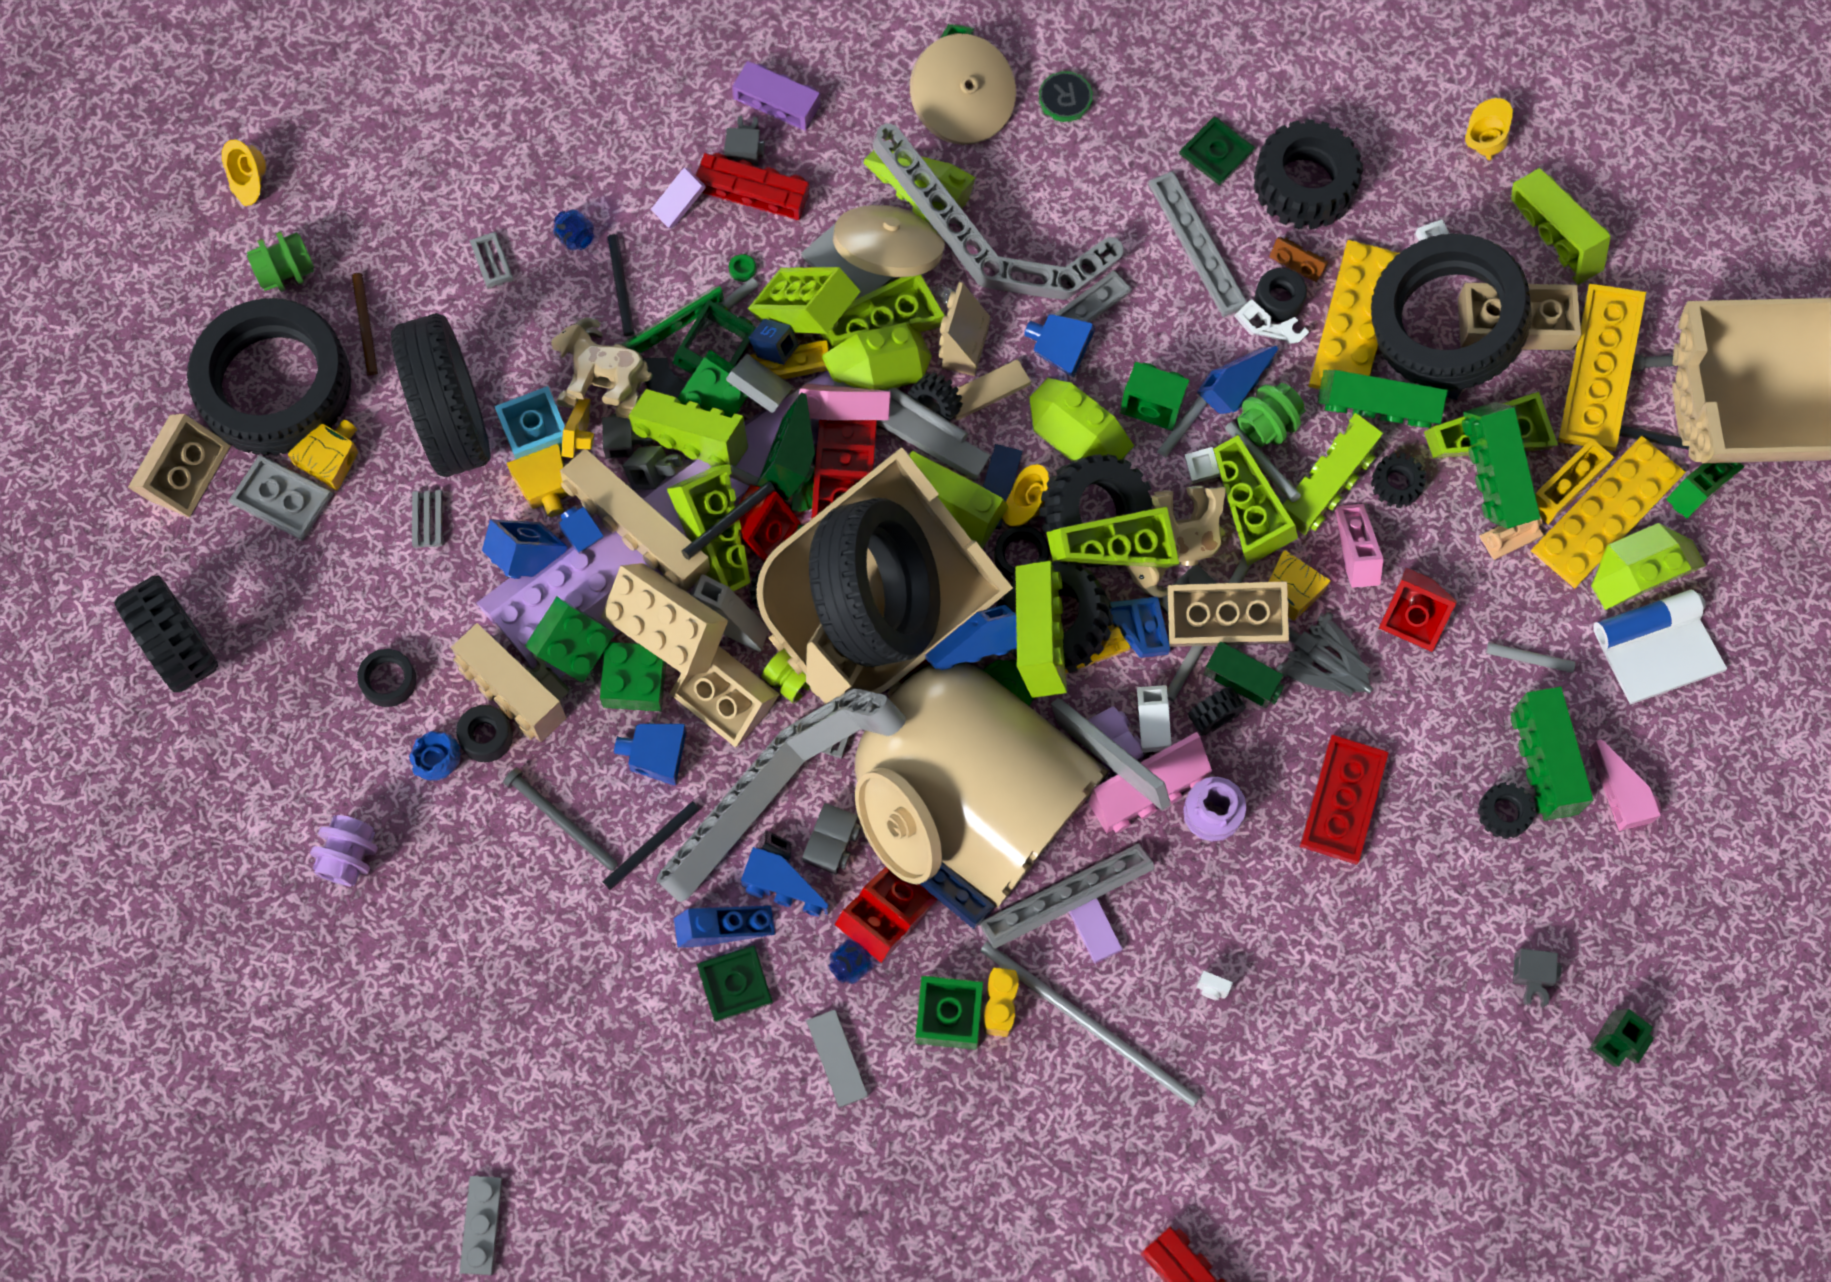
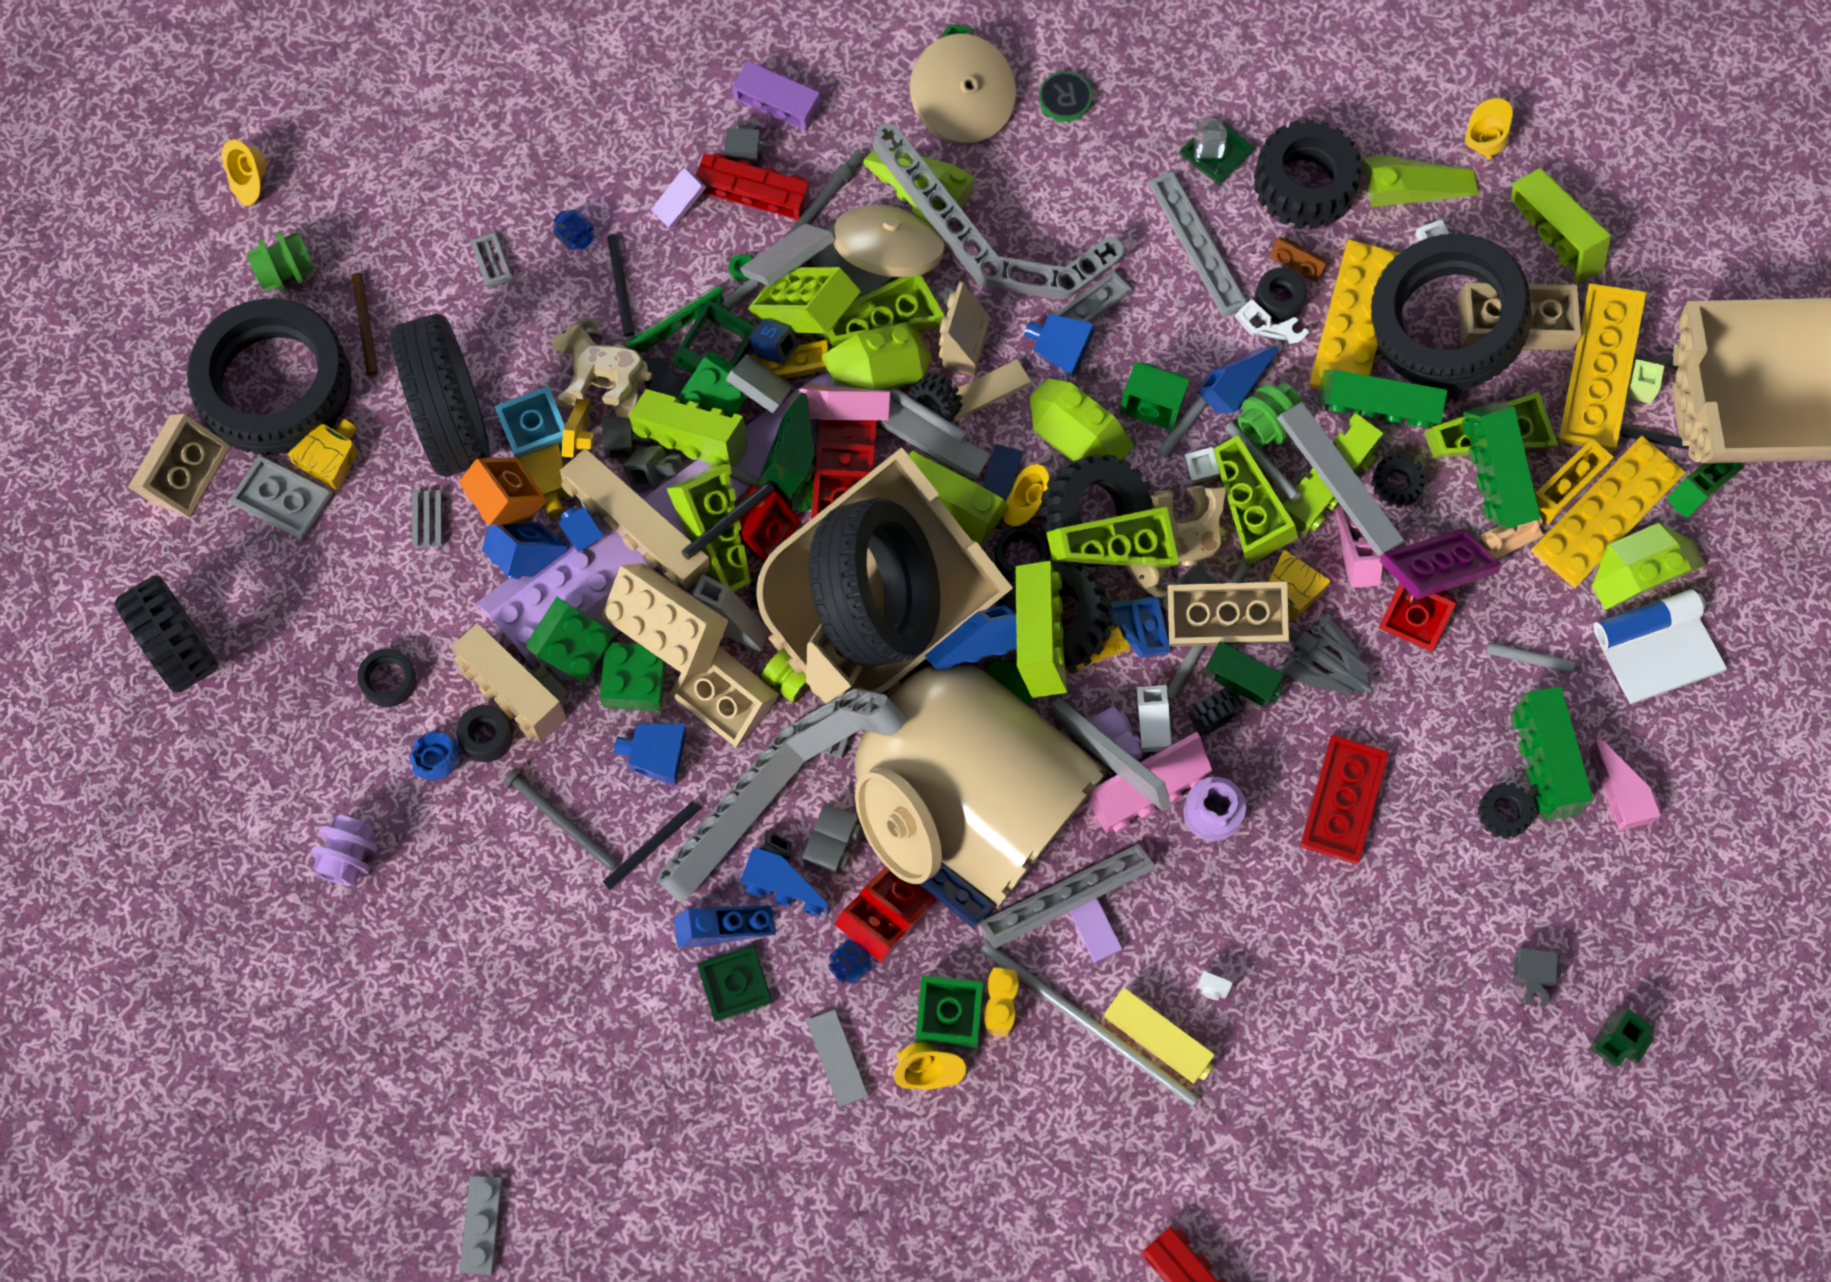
none -> orange brick [459,457,547,525]
none -> light grey tile [740,223,835,286]
none -> dark grey bar [783,150,864,238]
none -> yellow piece [894,1041,966,1090]
none -> light yellow brick [1103,987,1214,1084]
none -> clear slope [1193,119,1227,158]
none -> light grey tile [1277,402,1404,557]
none -> lime wedge [1361,155,1479,207]
none -> magenta plate [1379,528,1503,599]
none -> yellowish green panel [1626,359,1664,404]

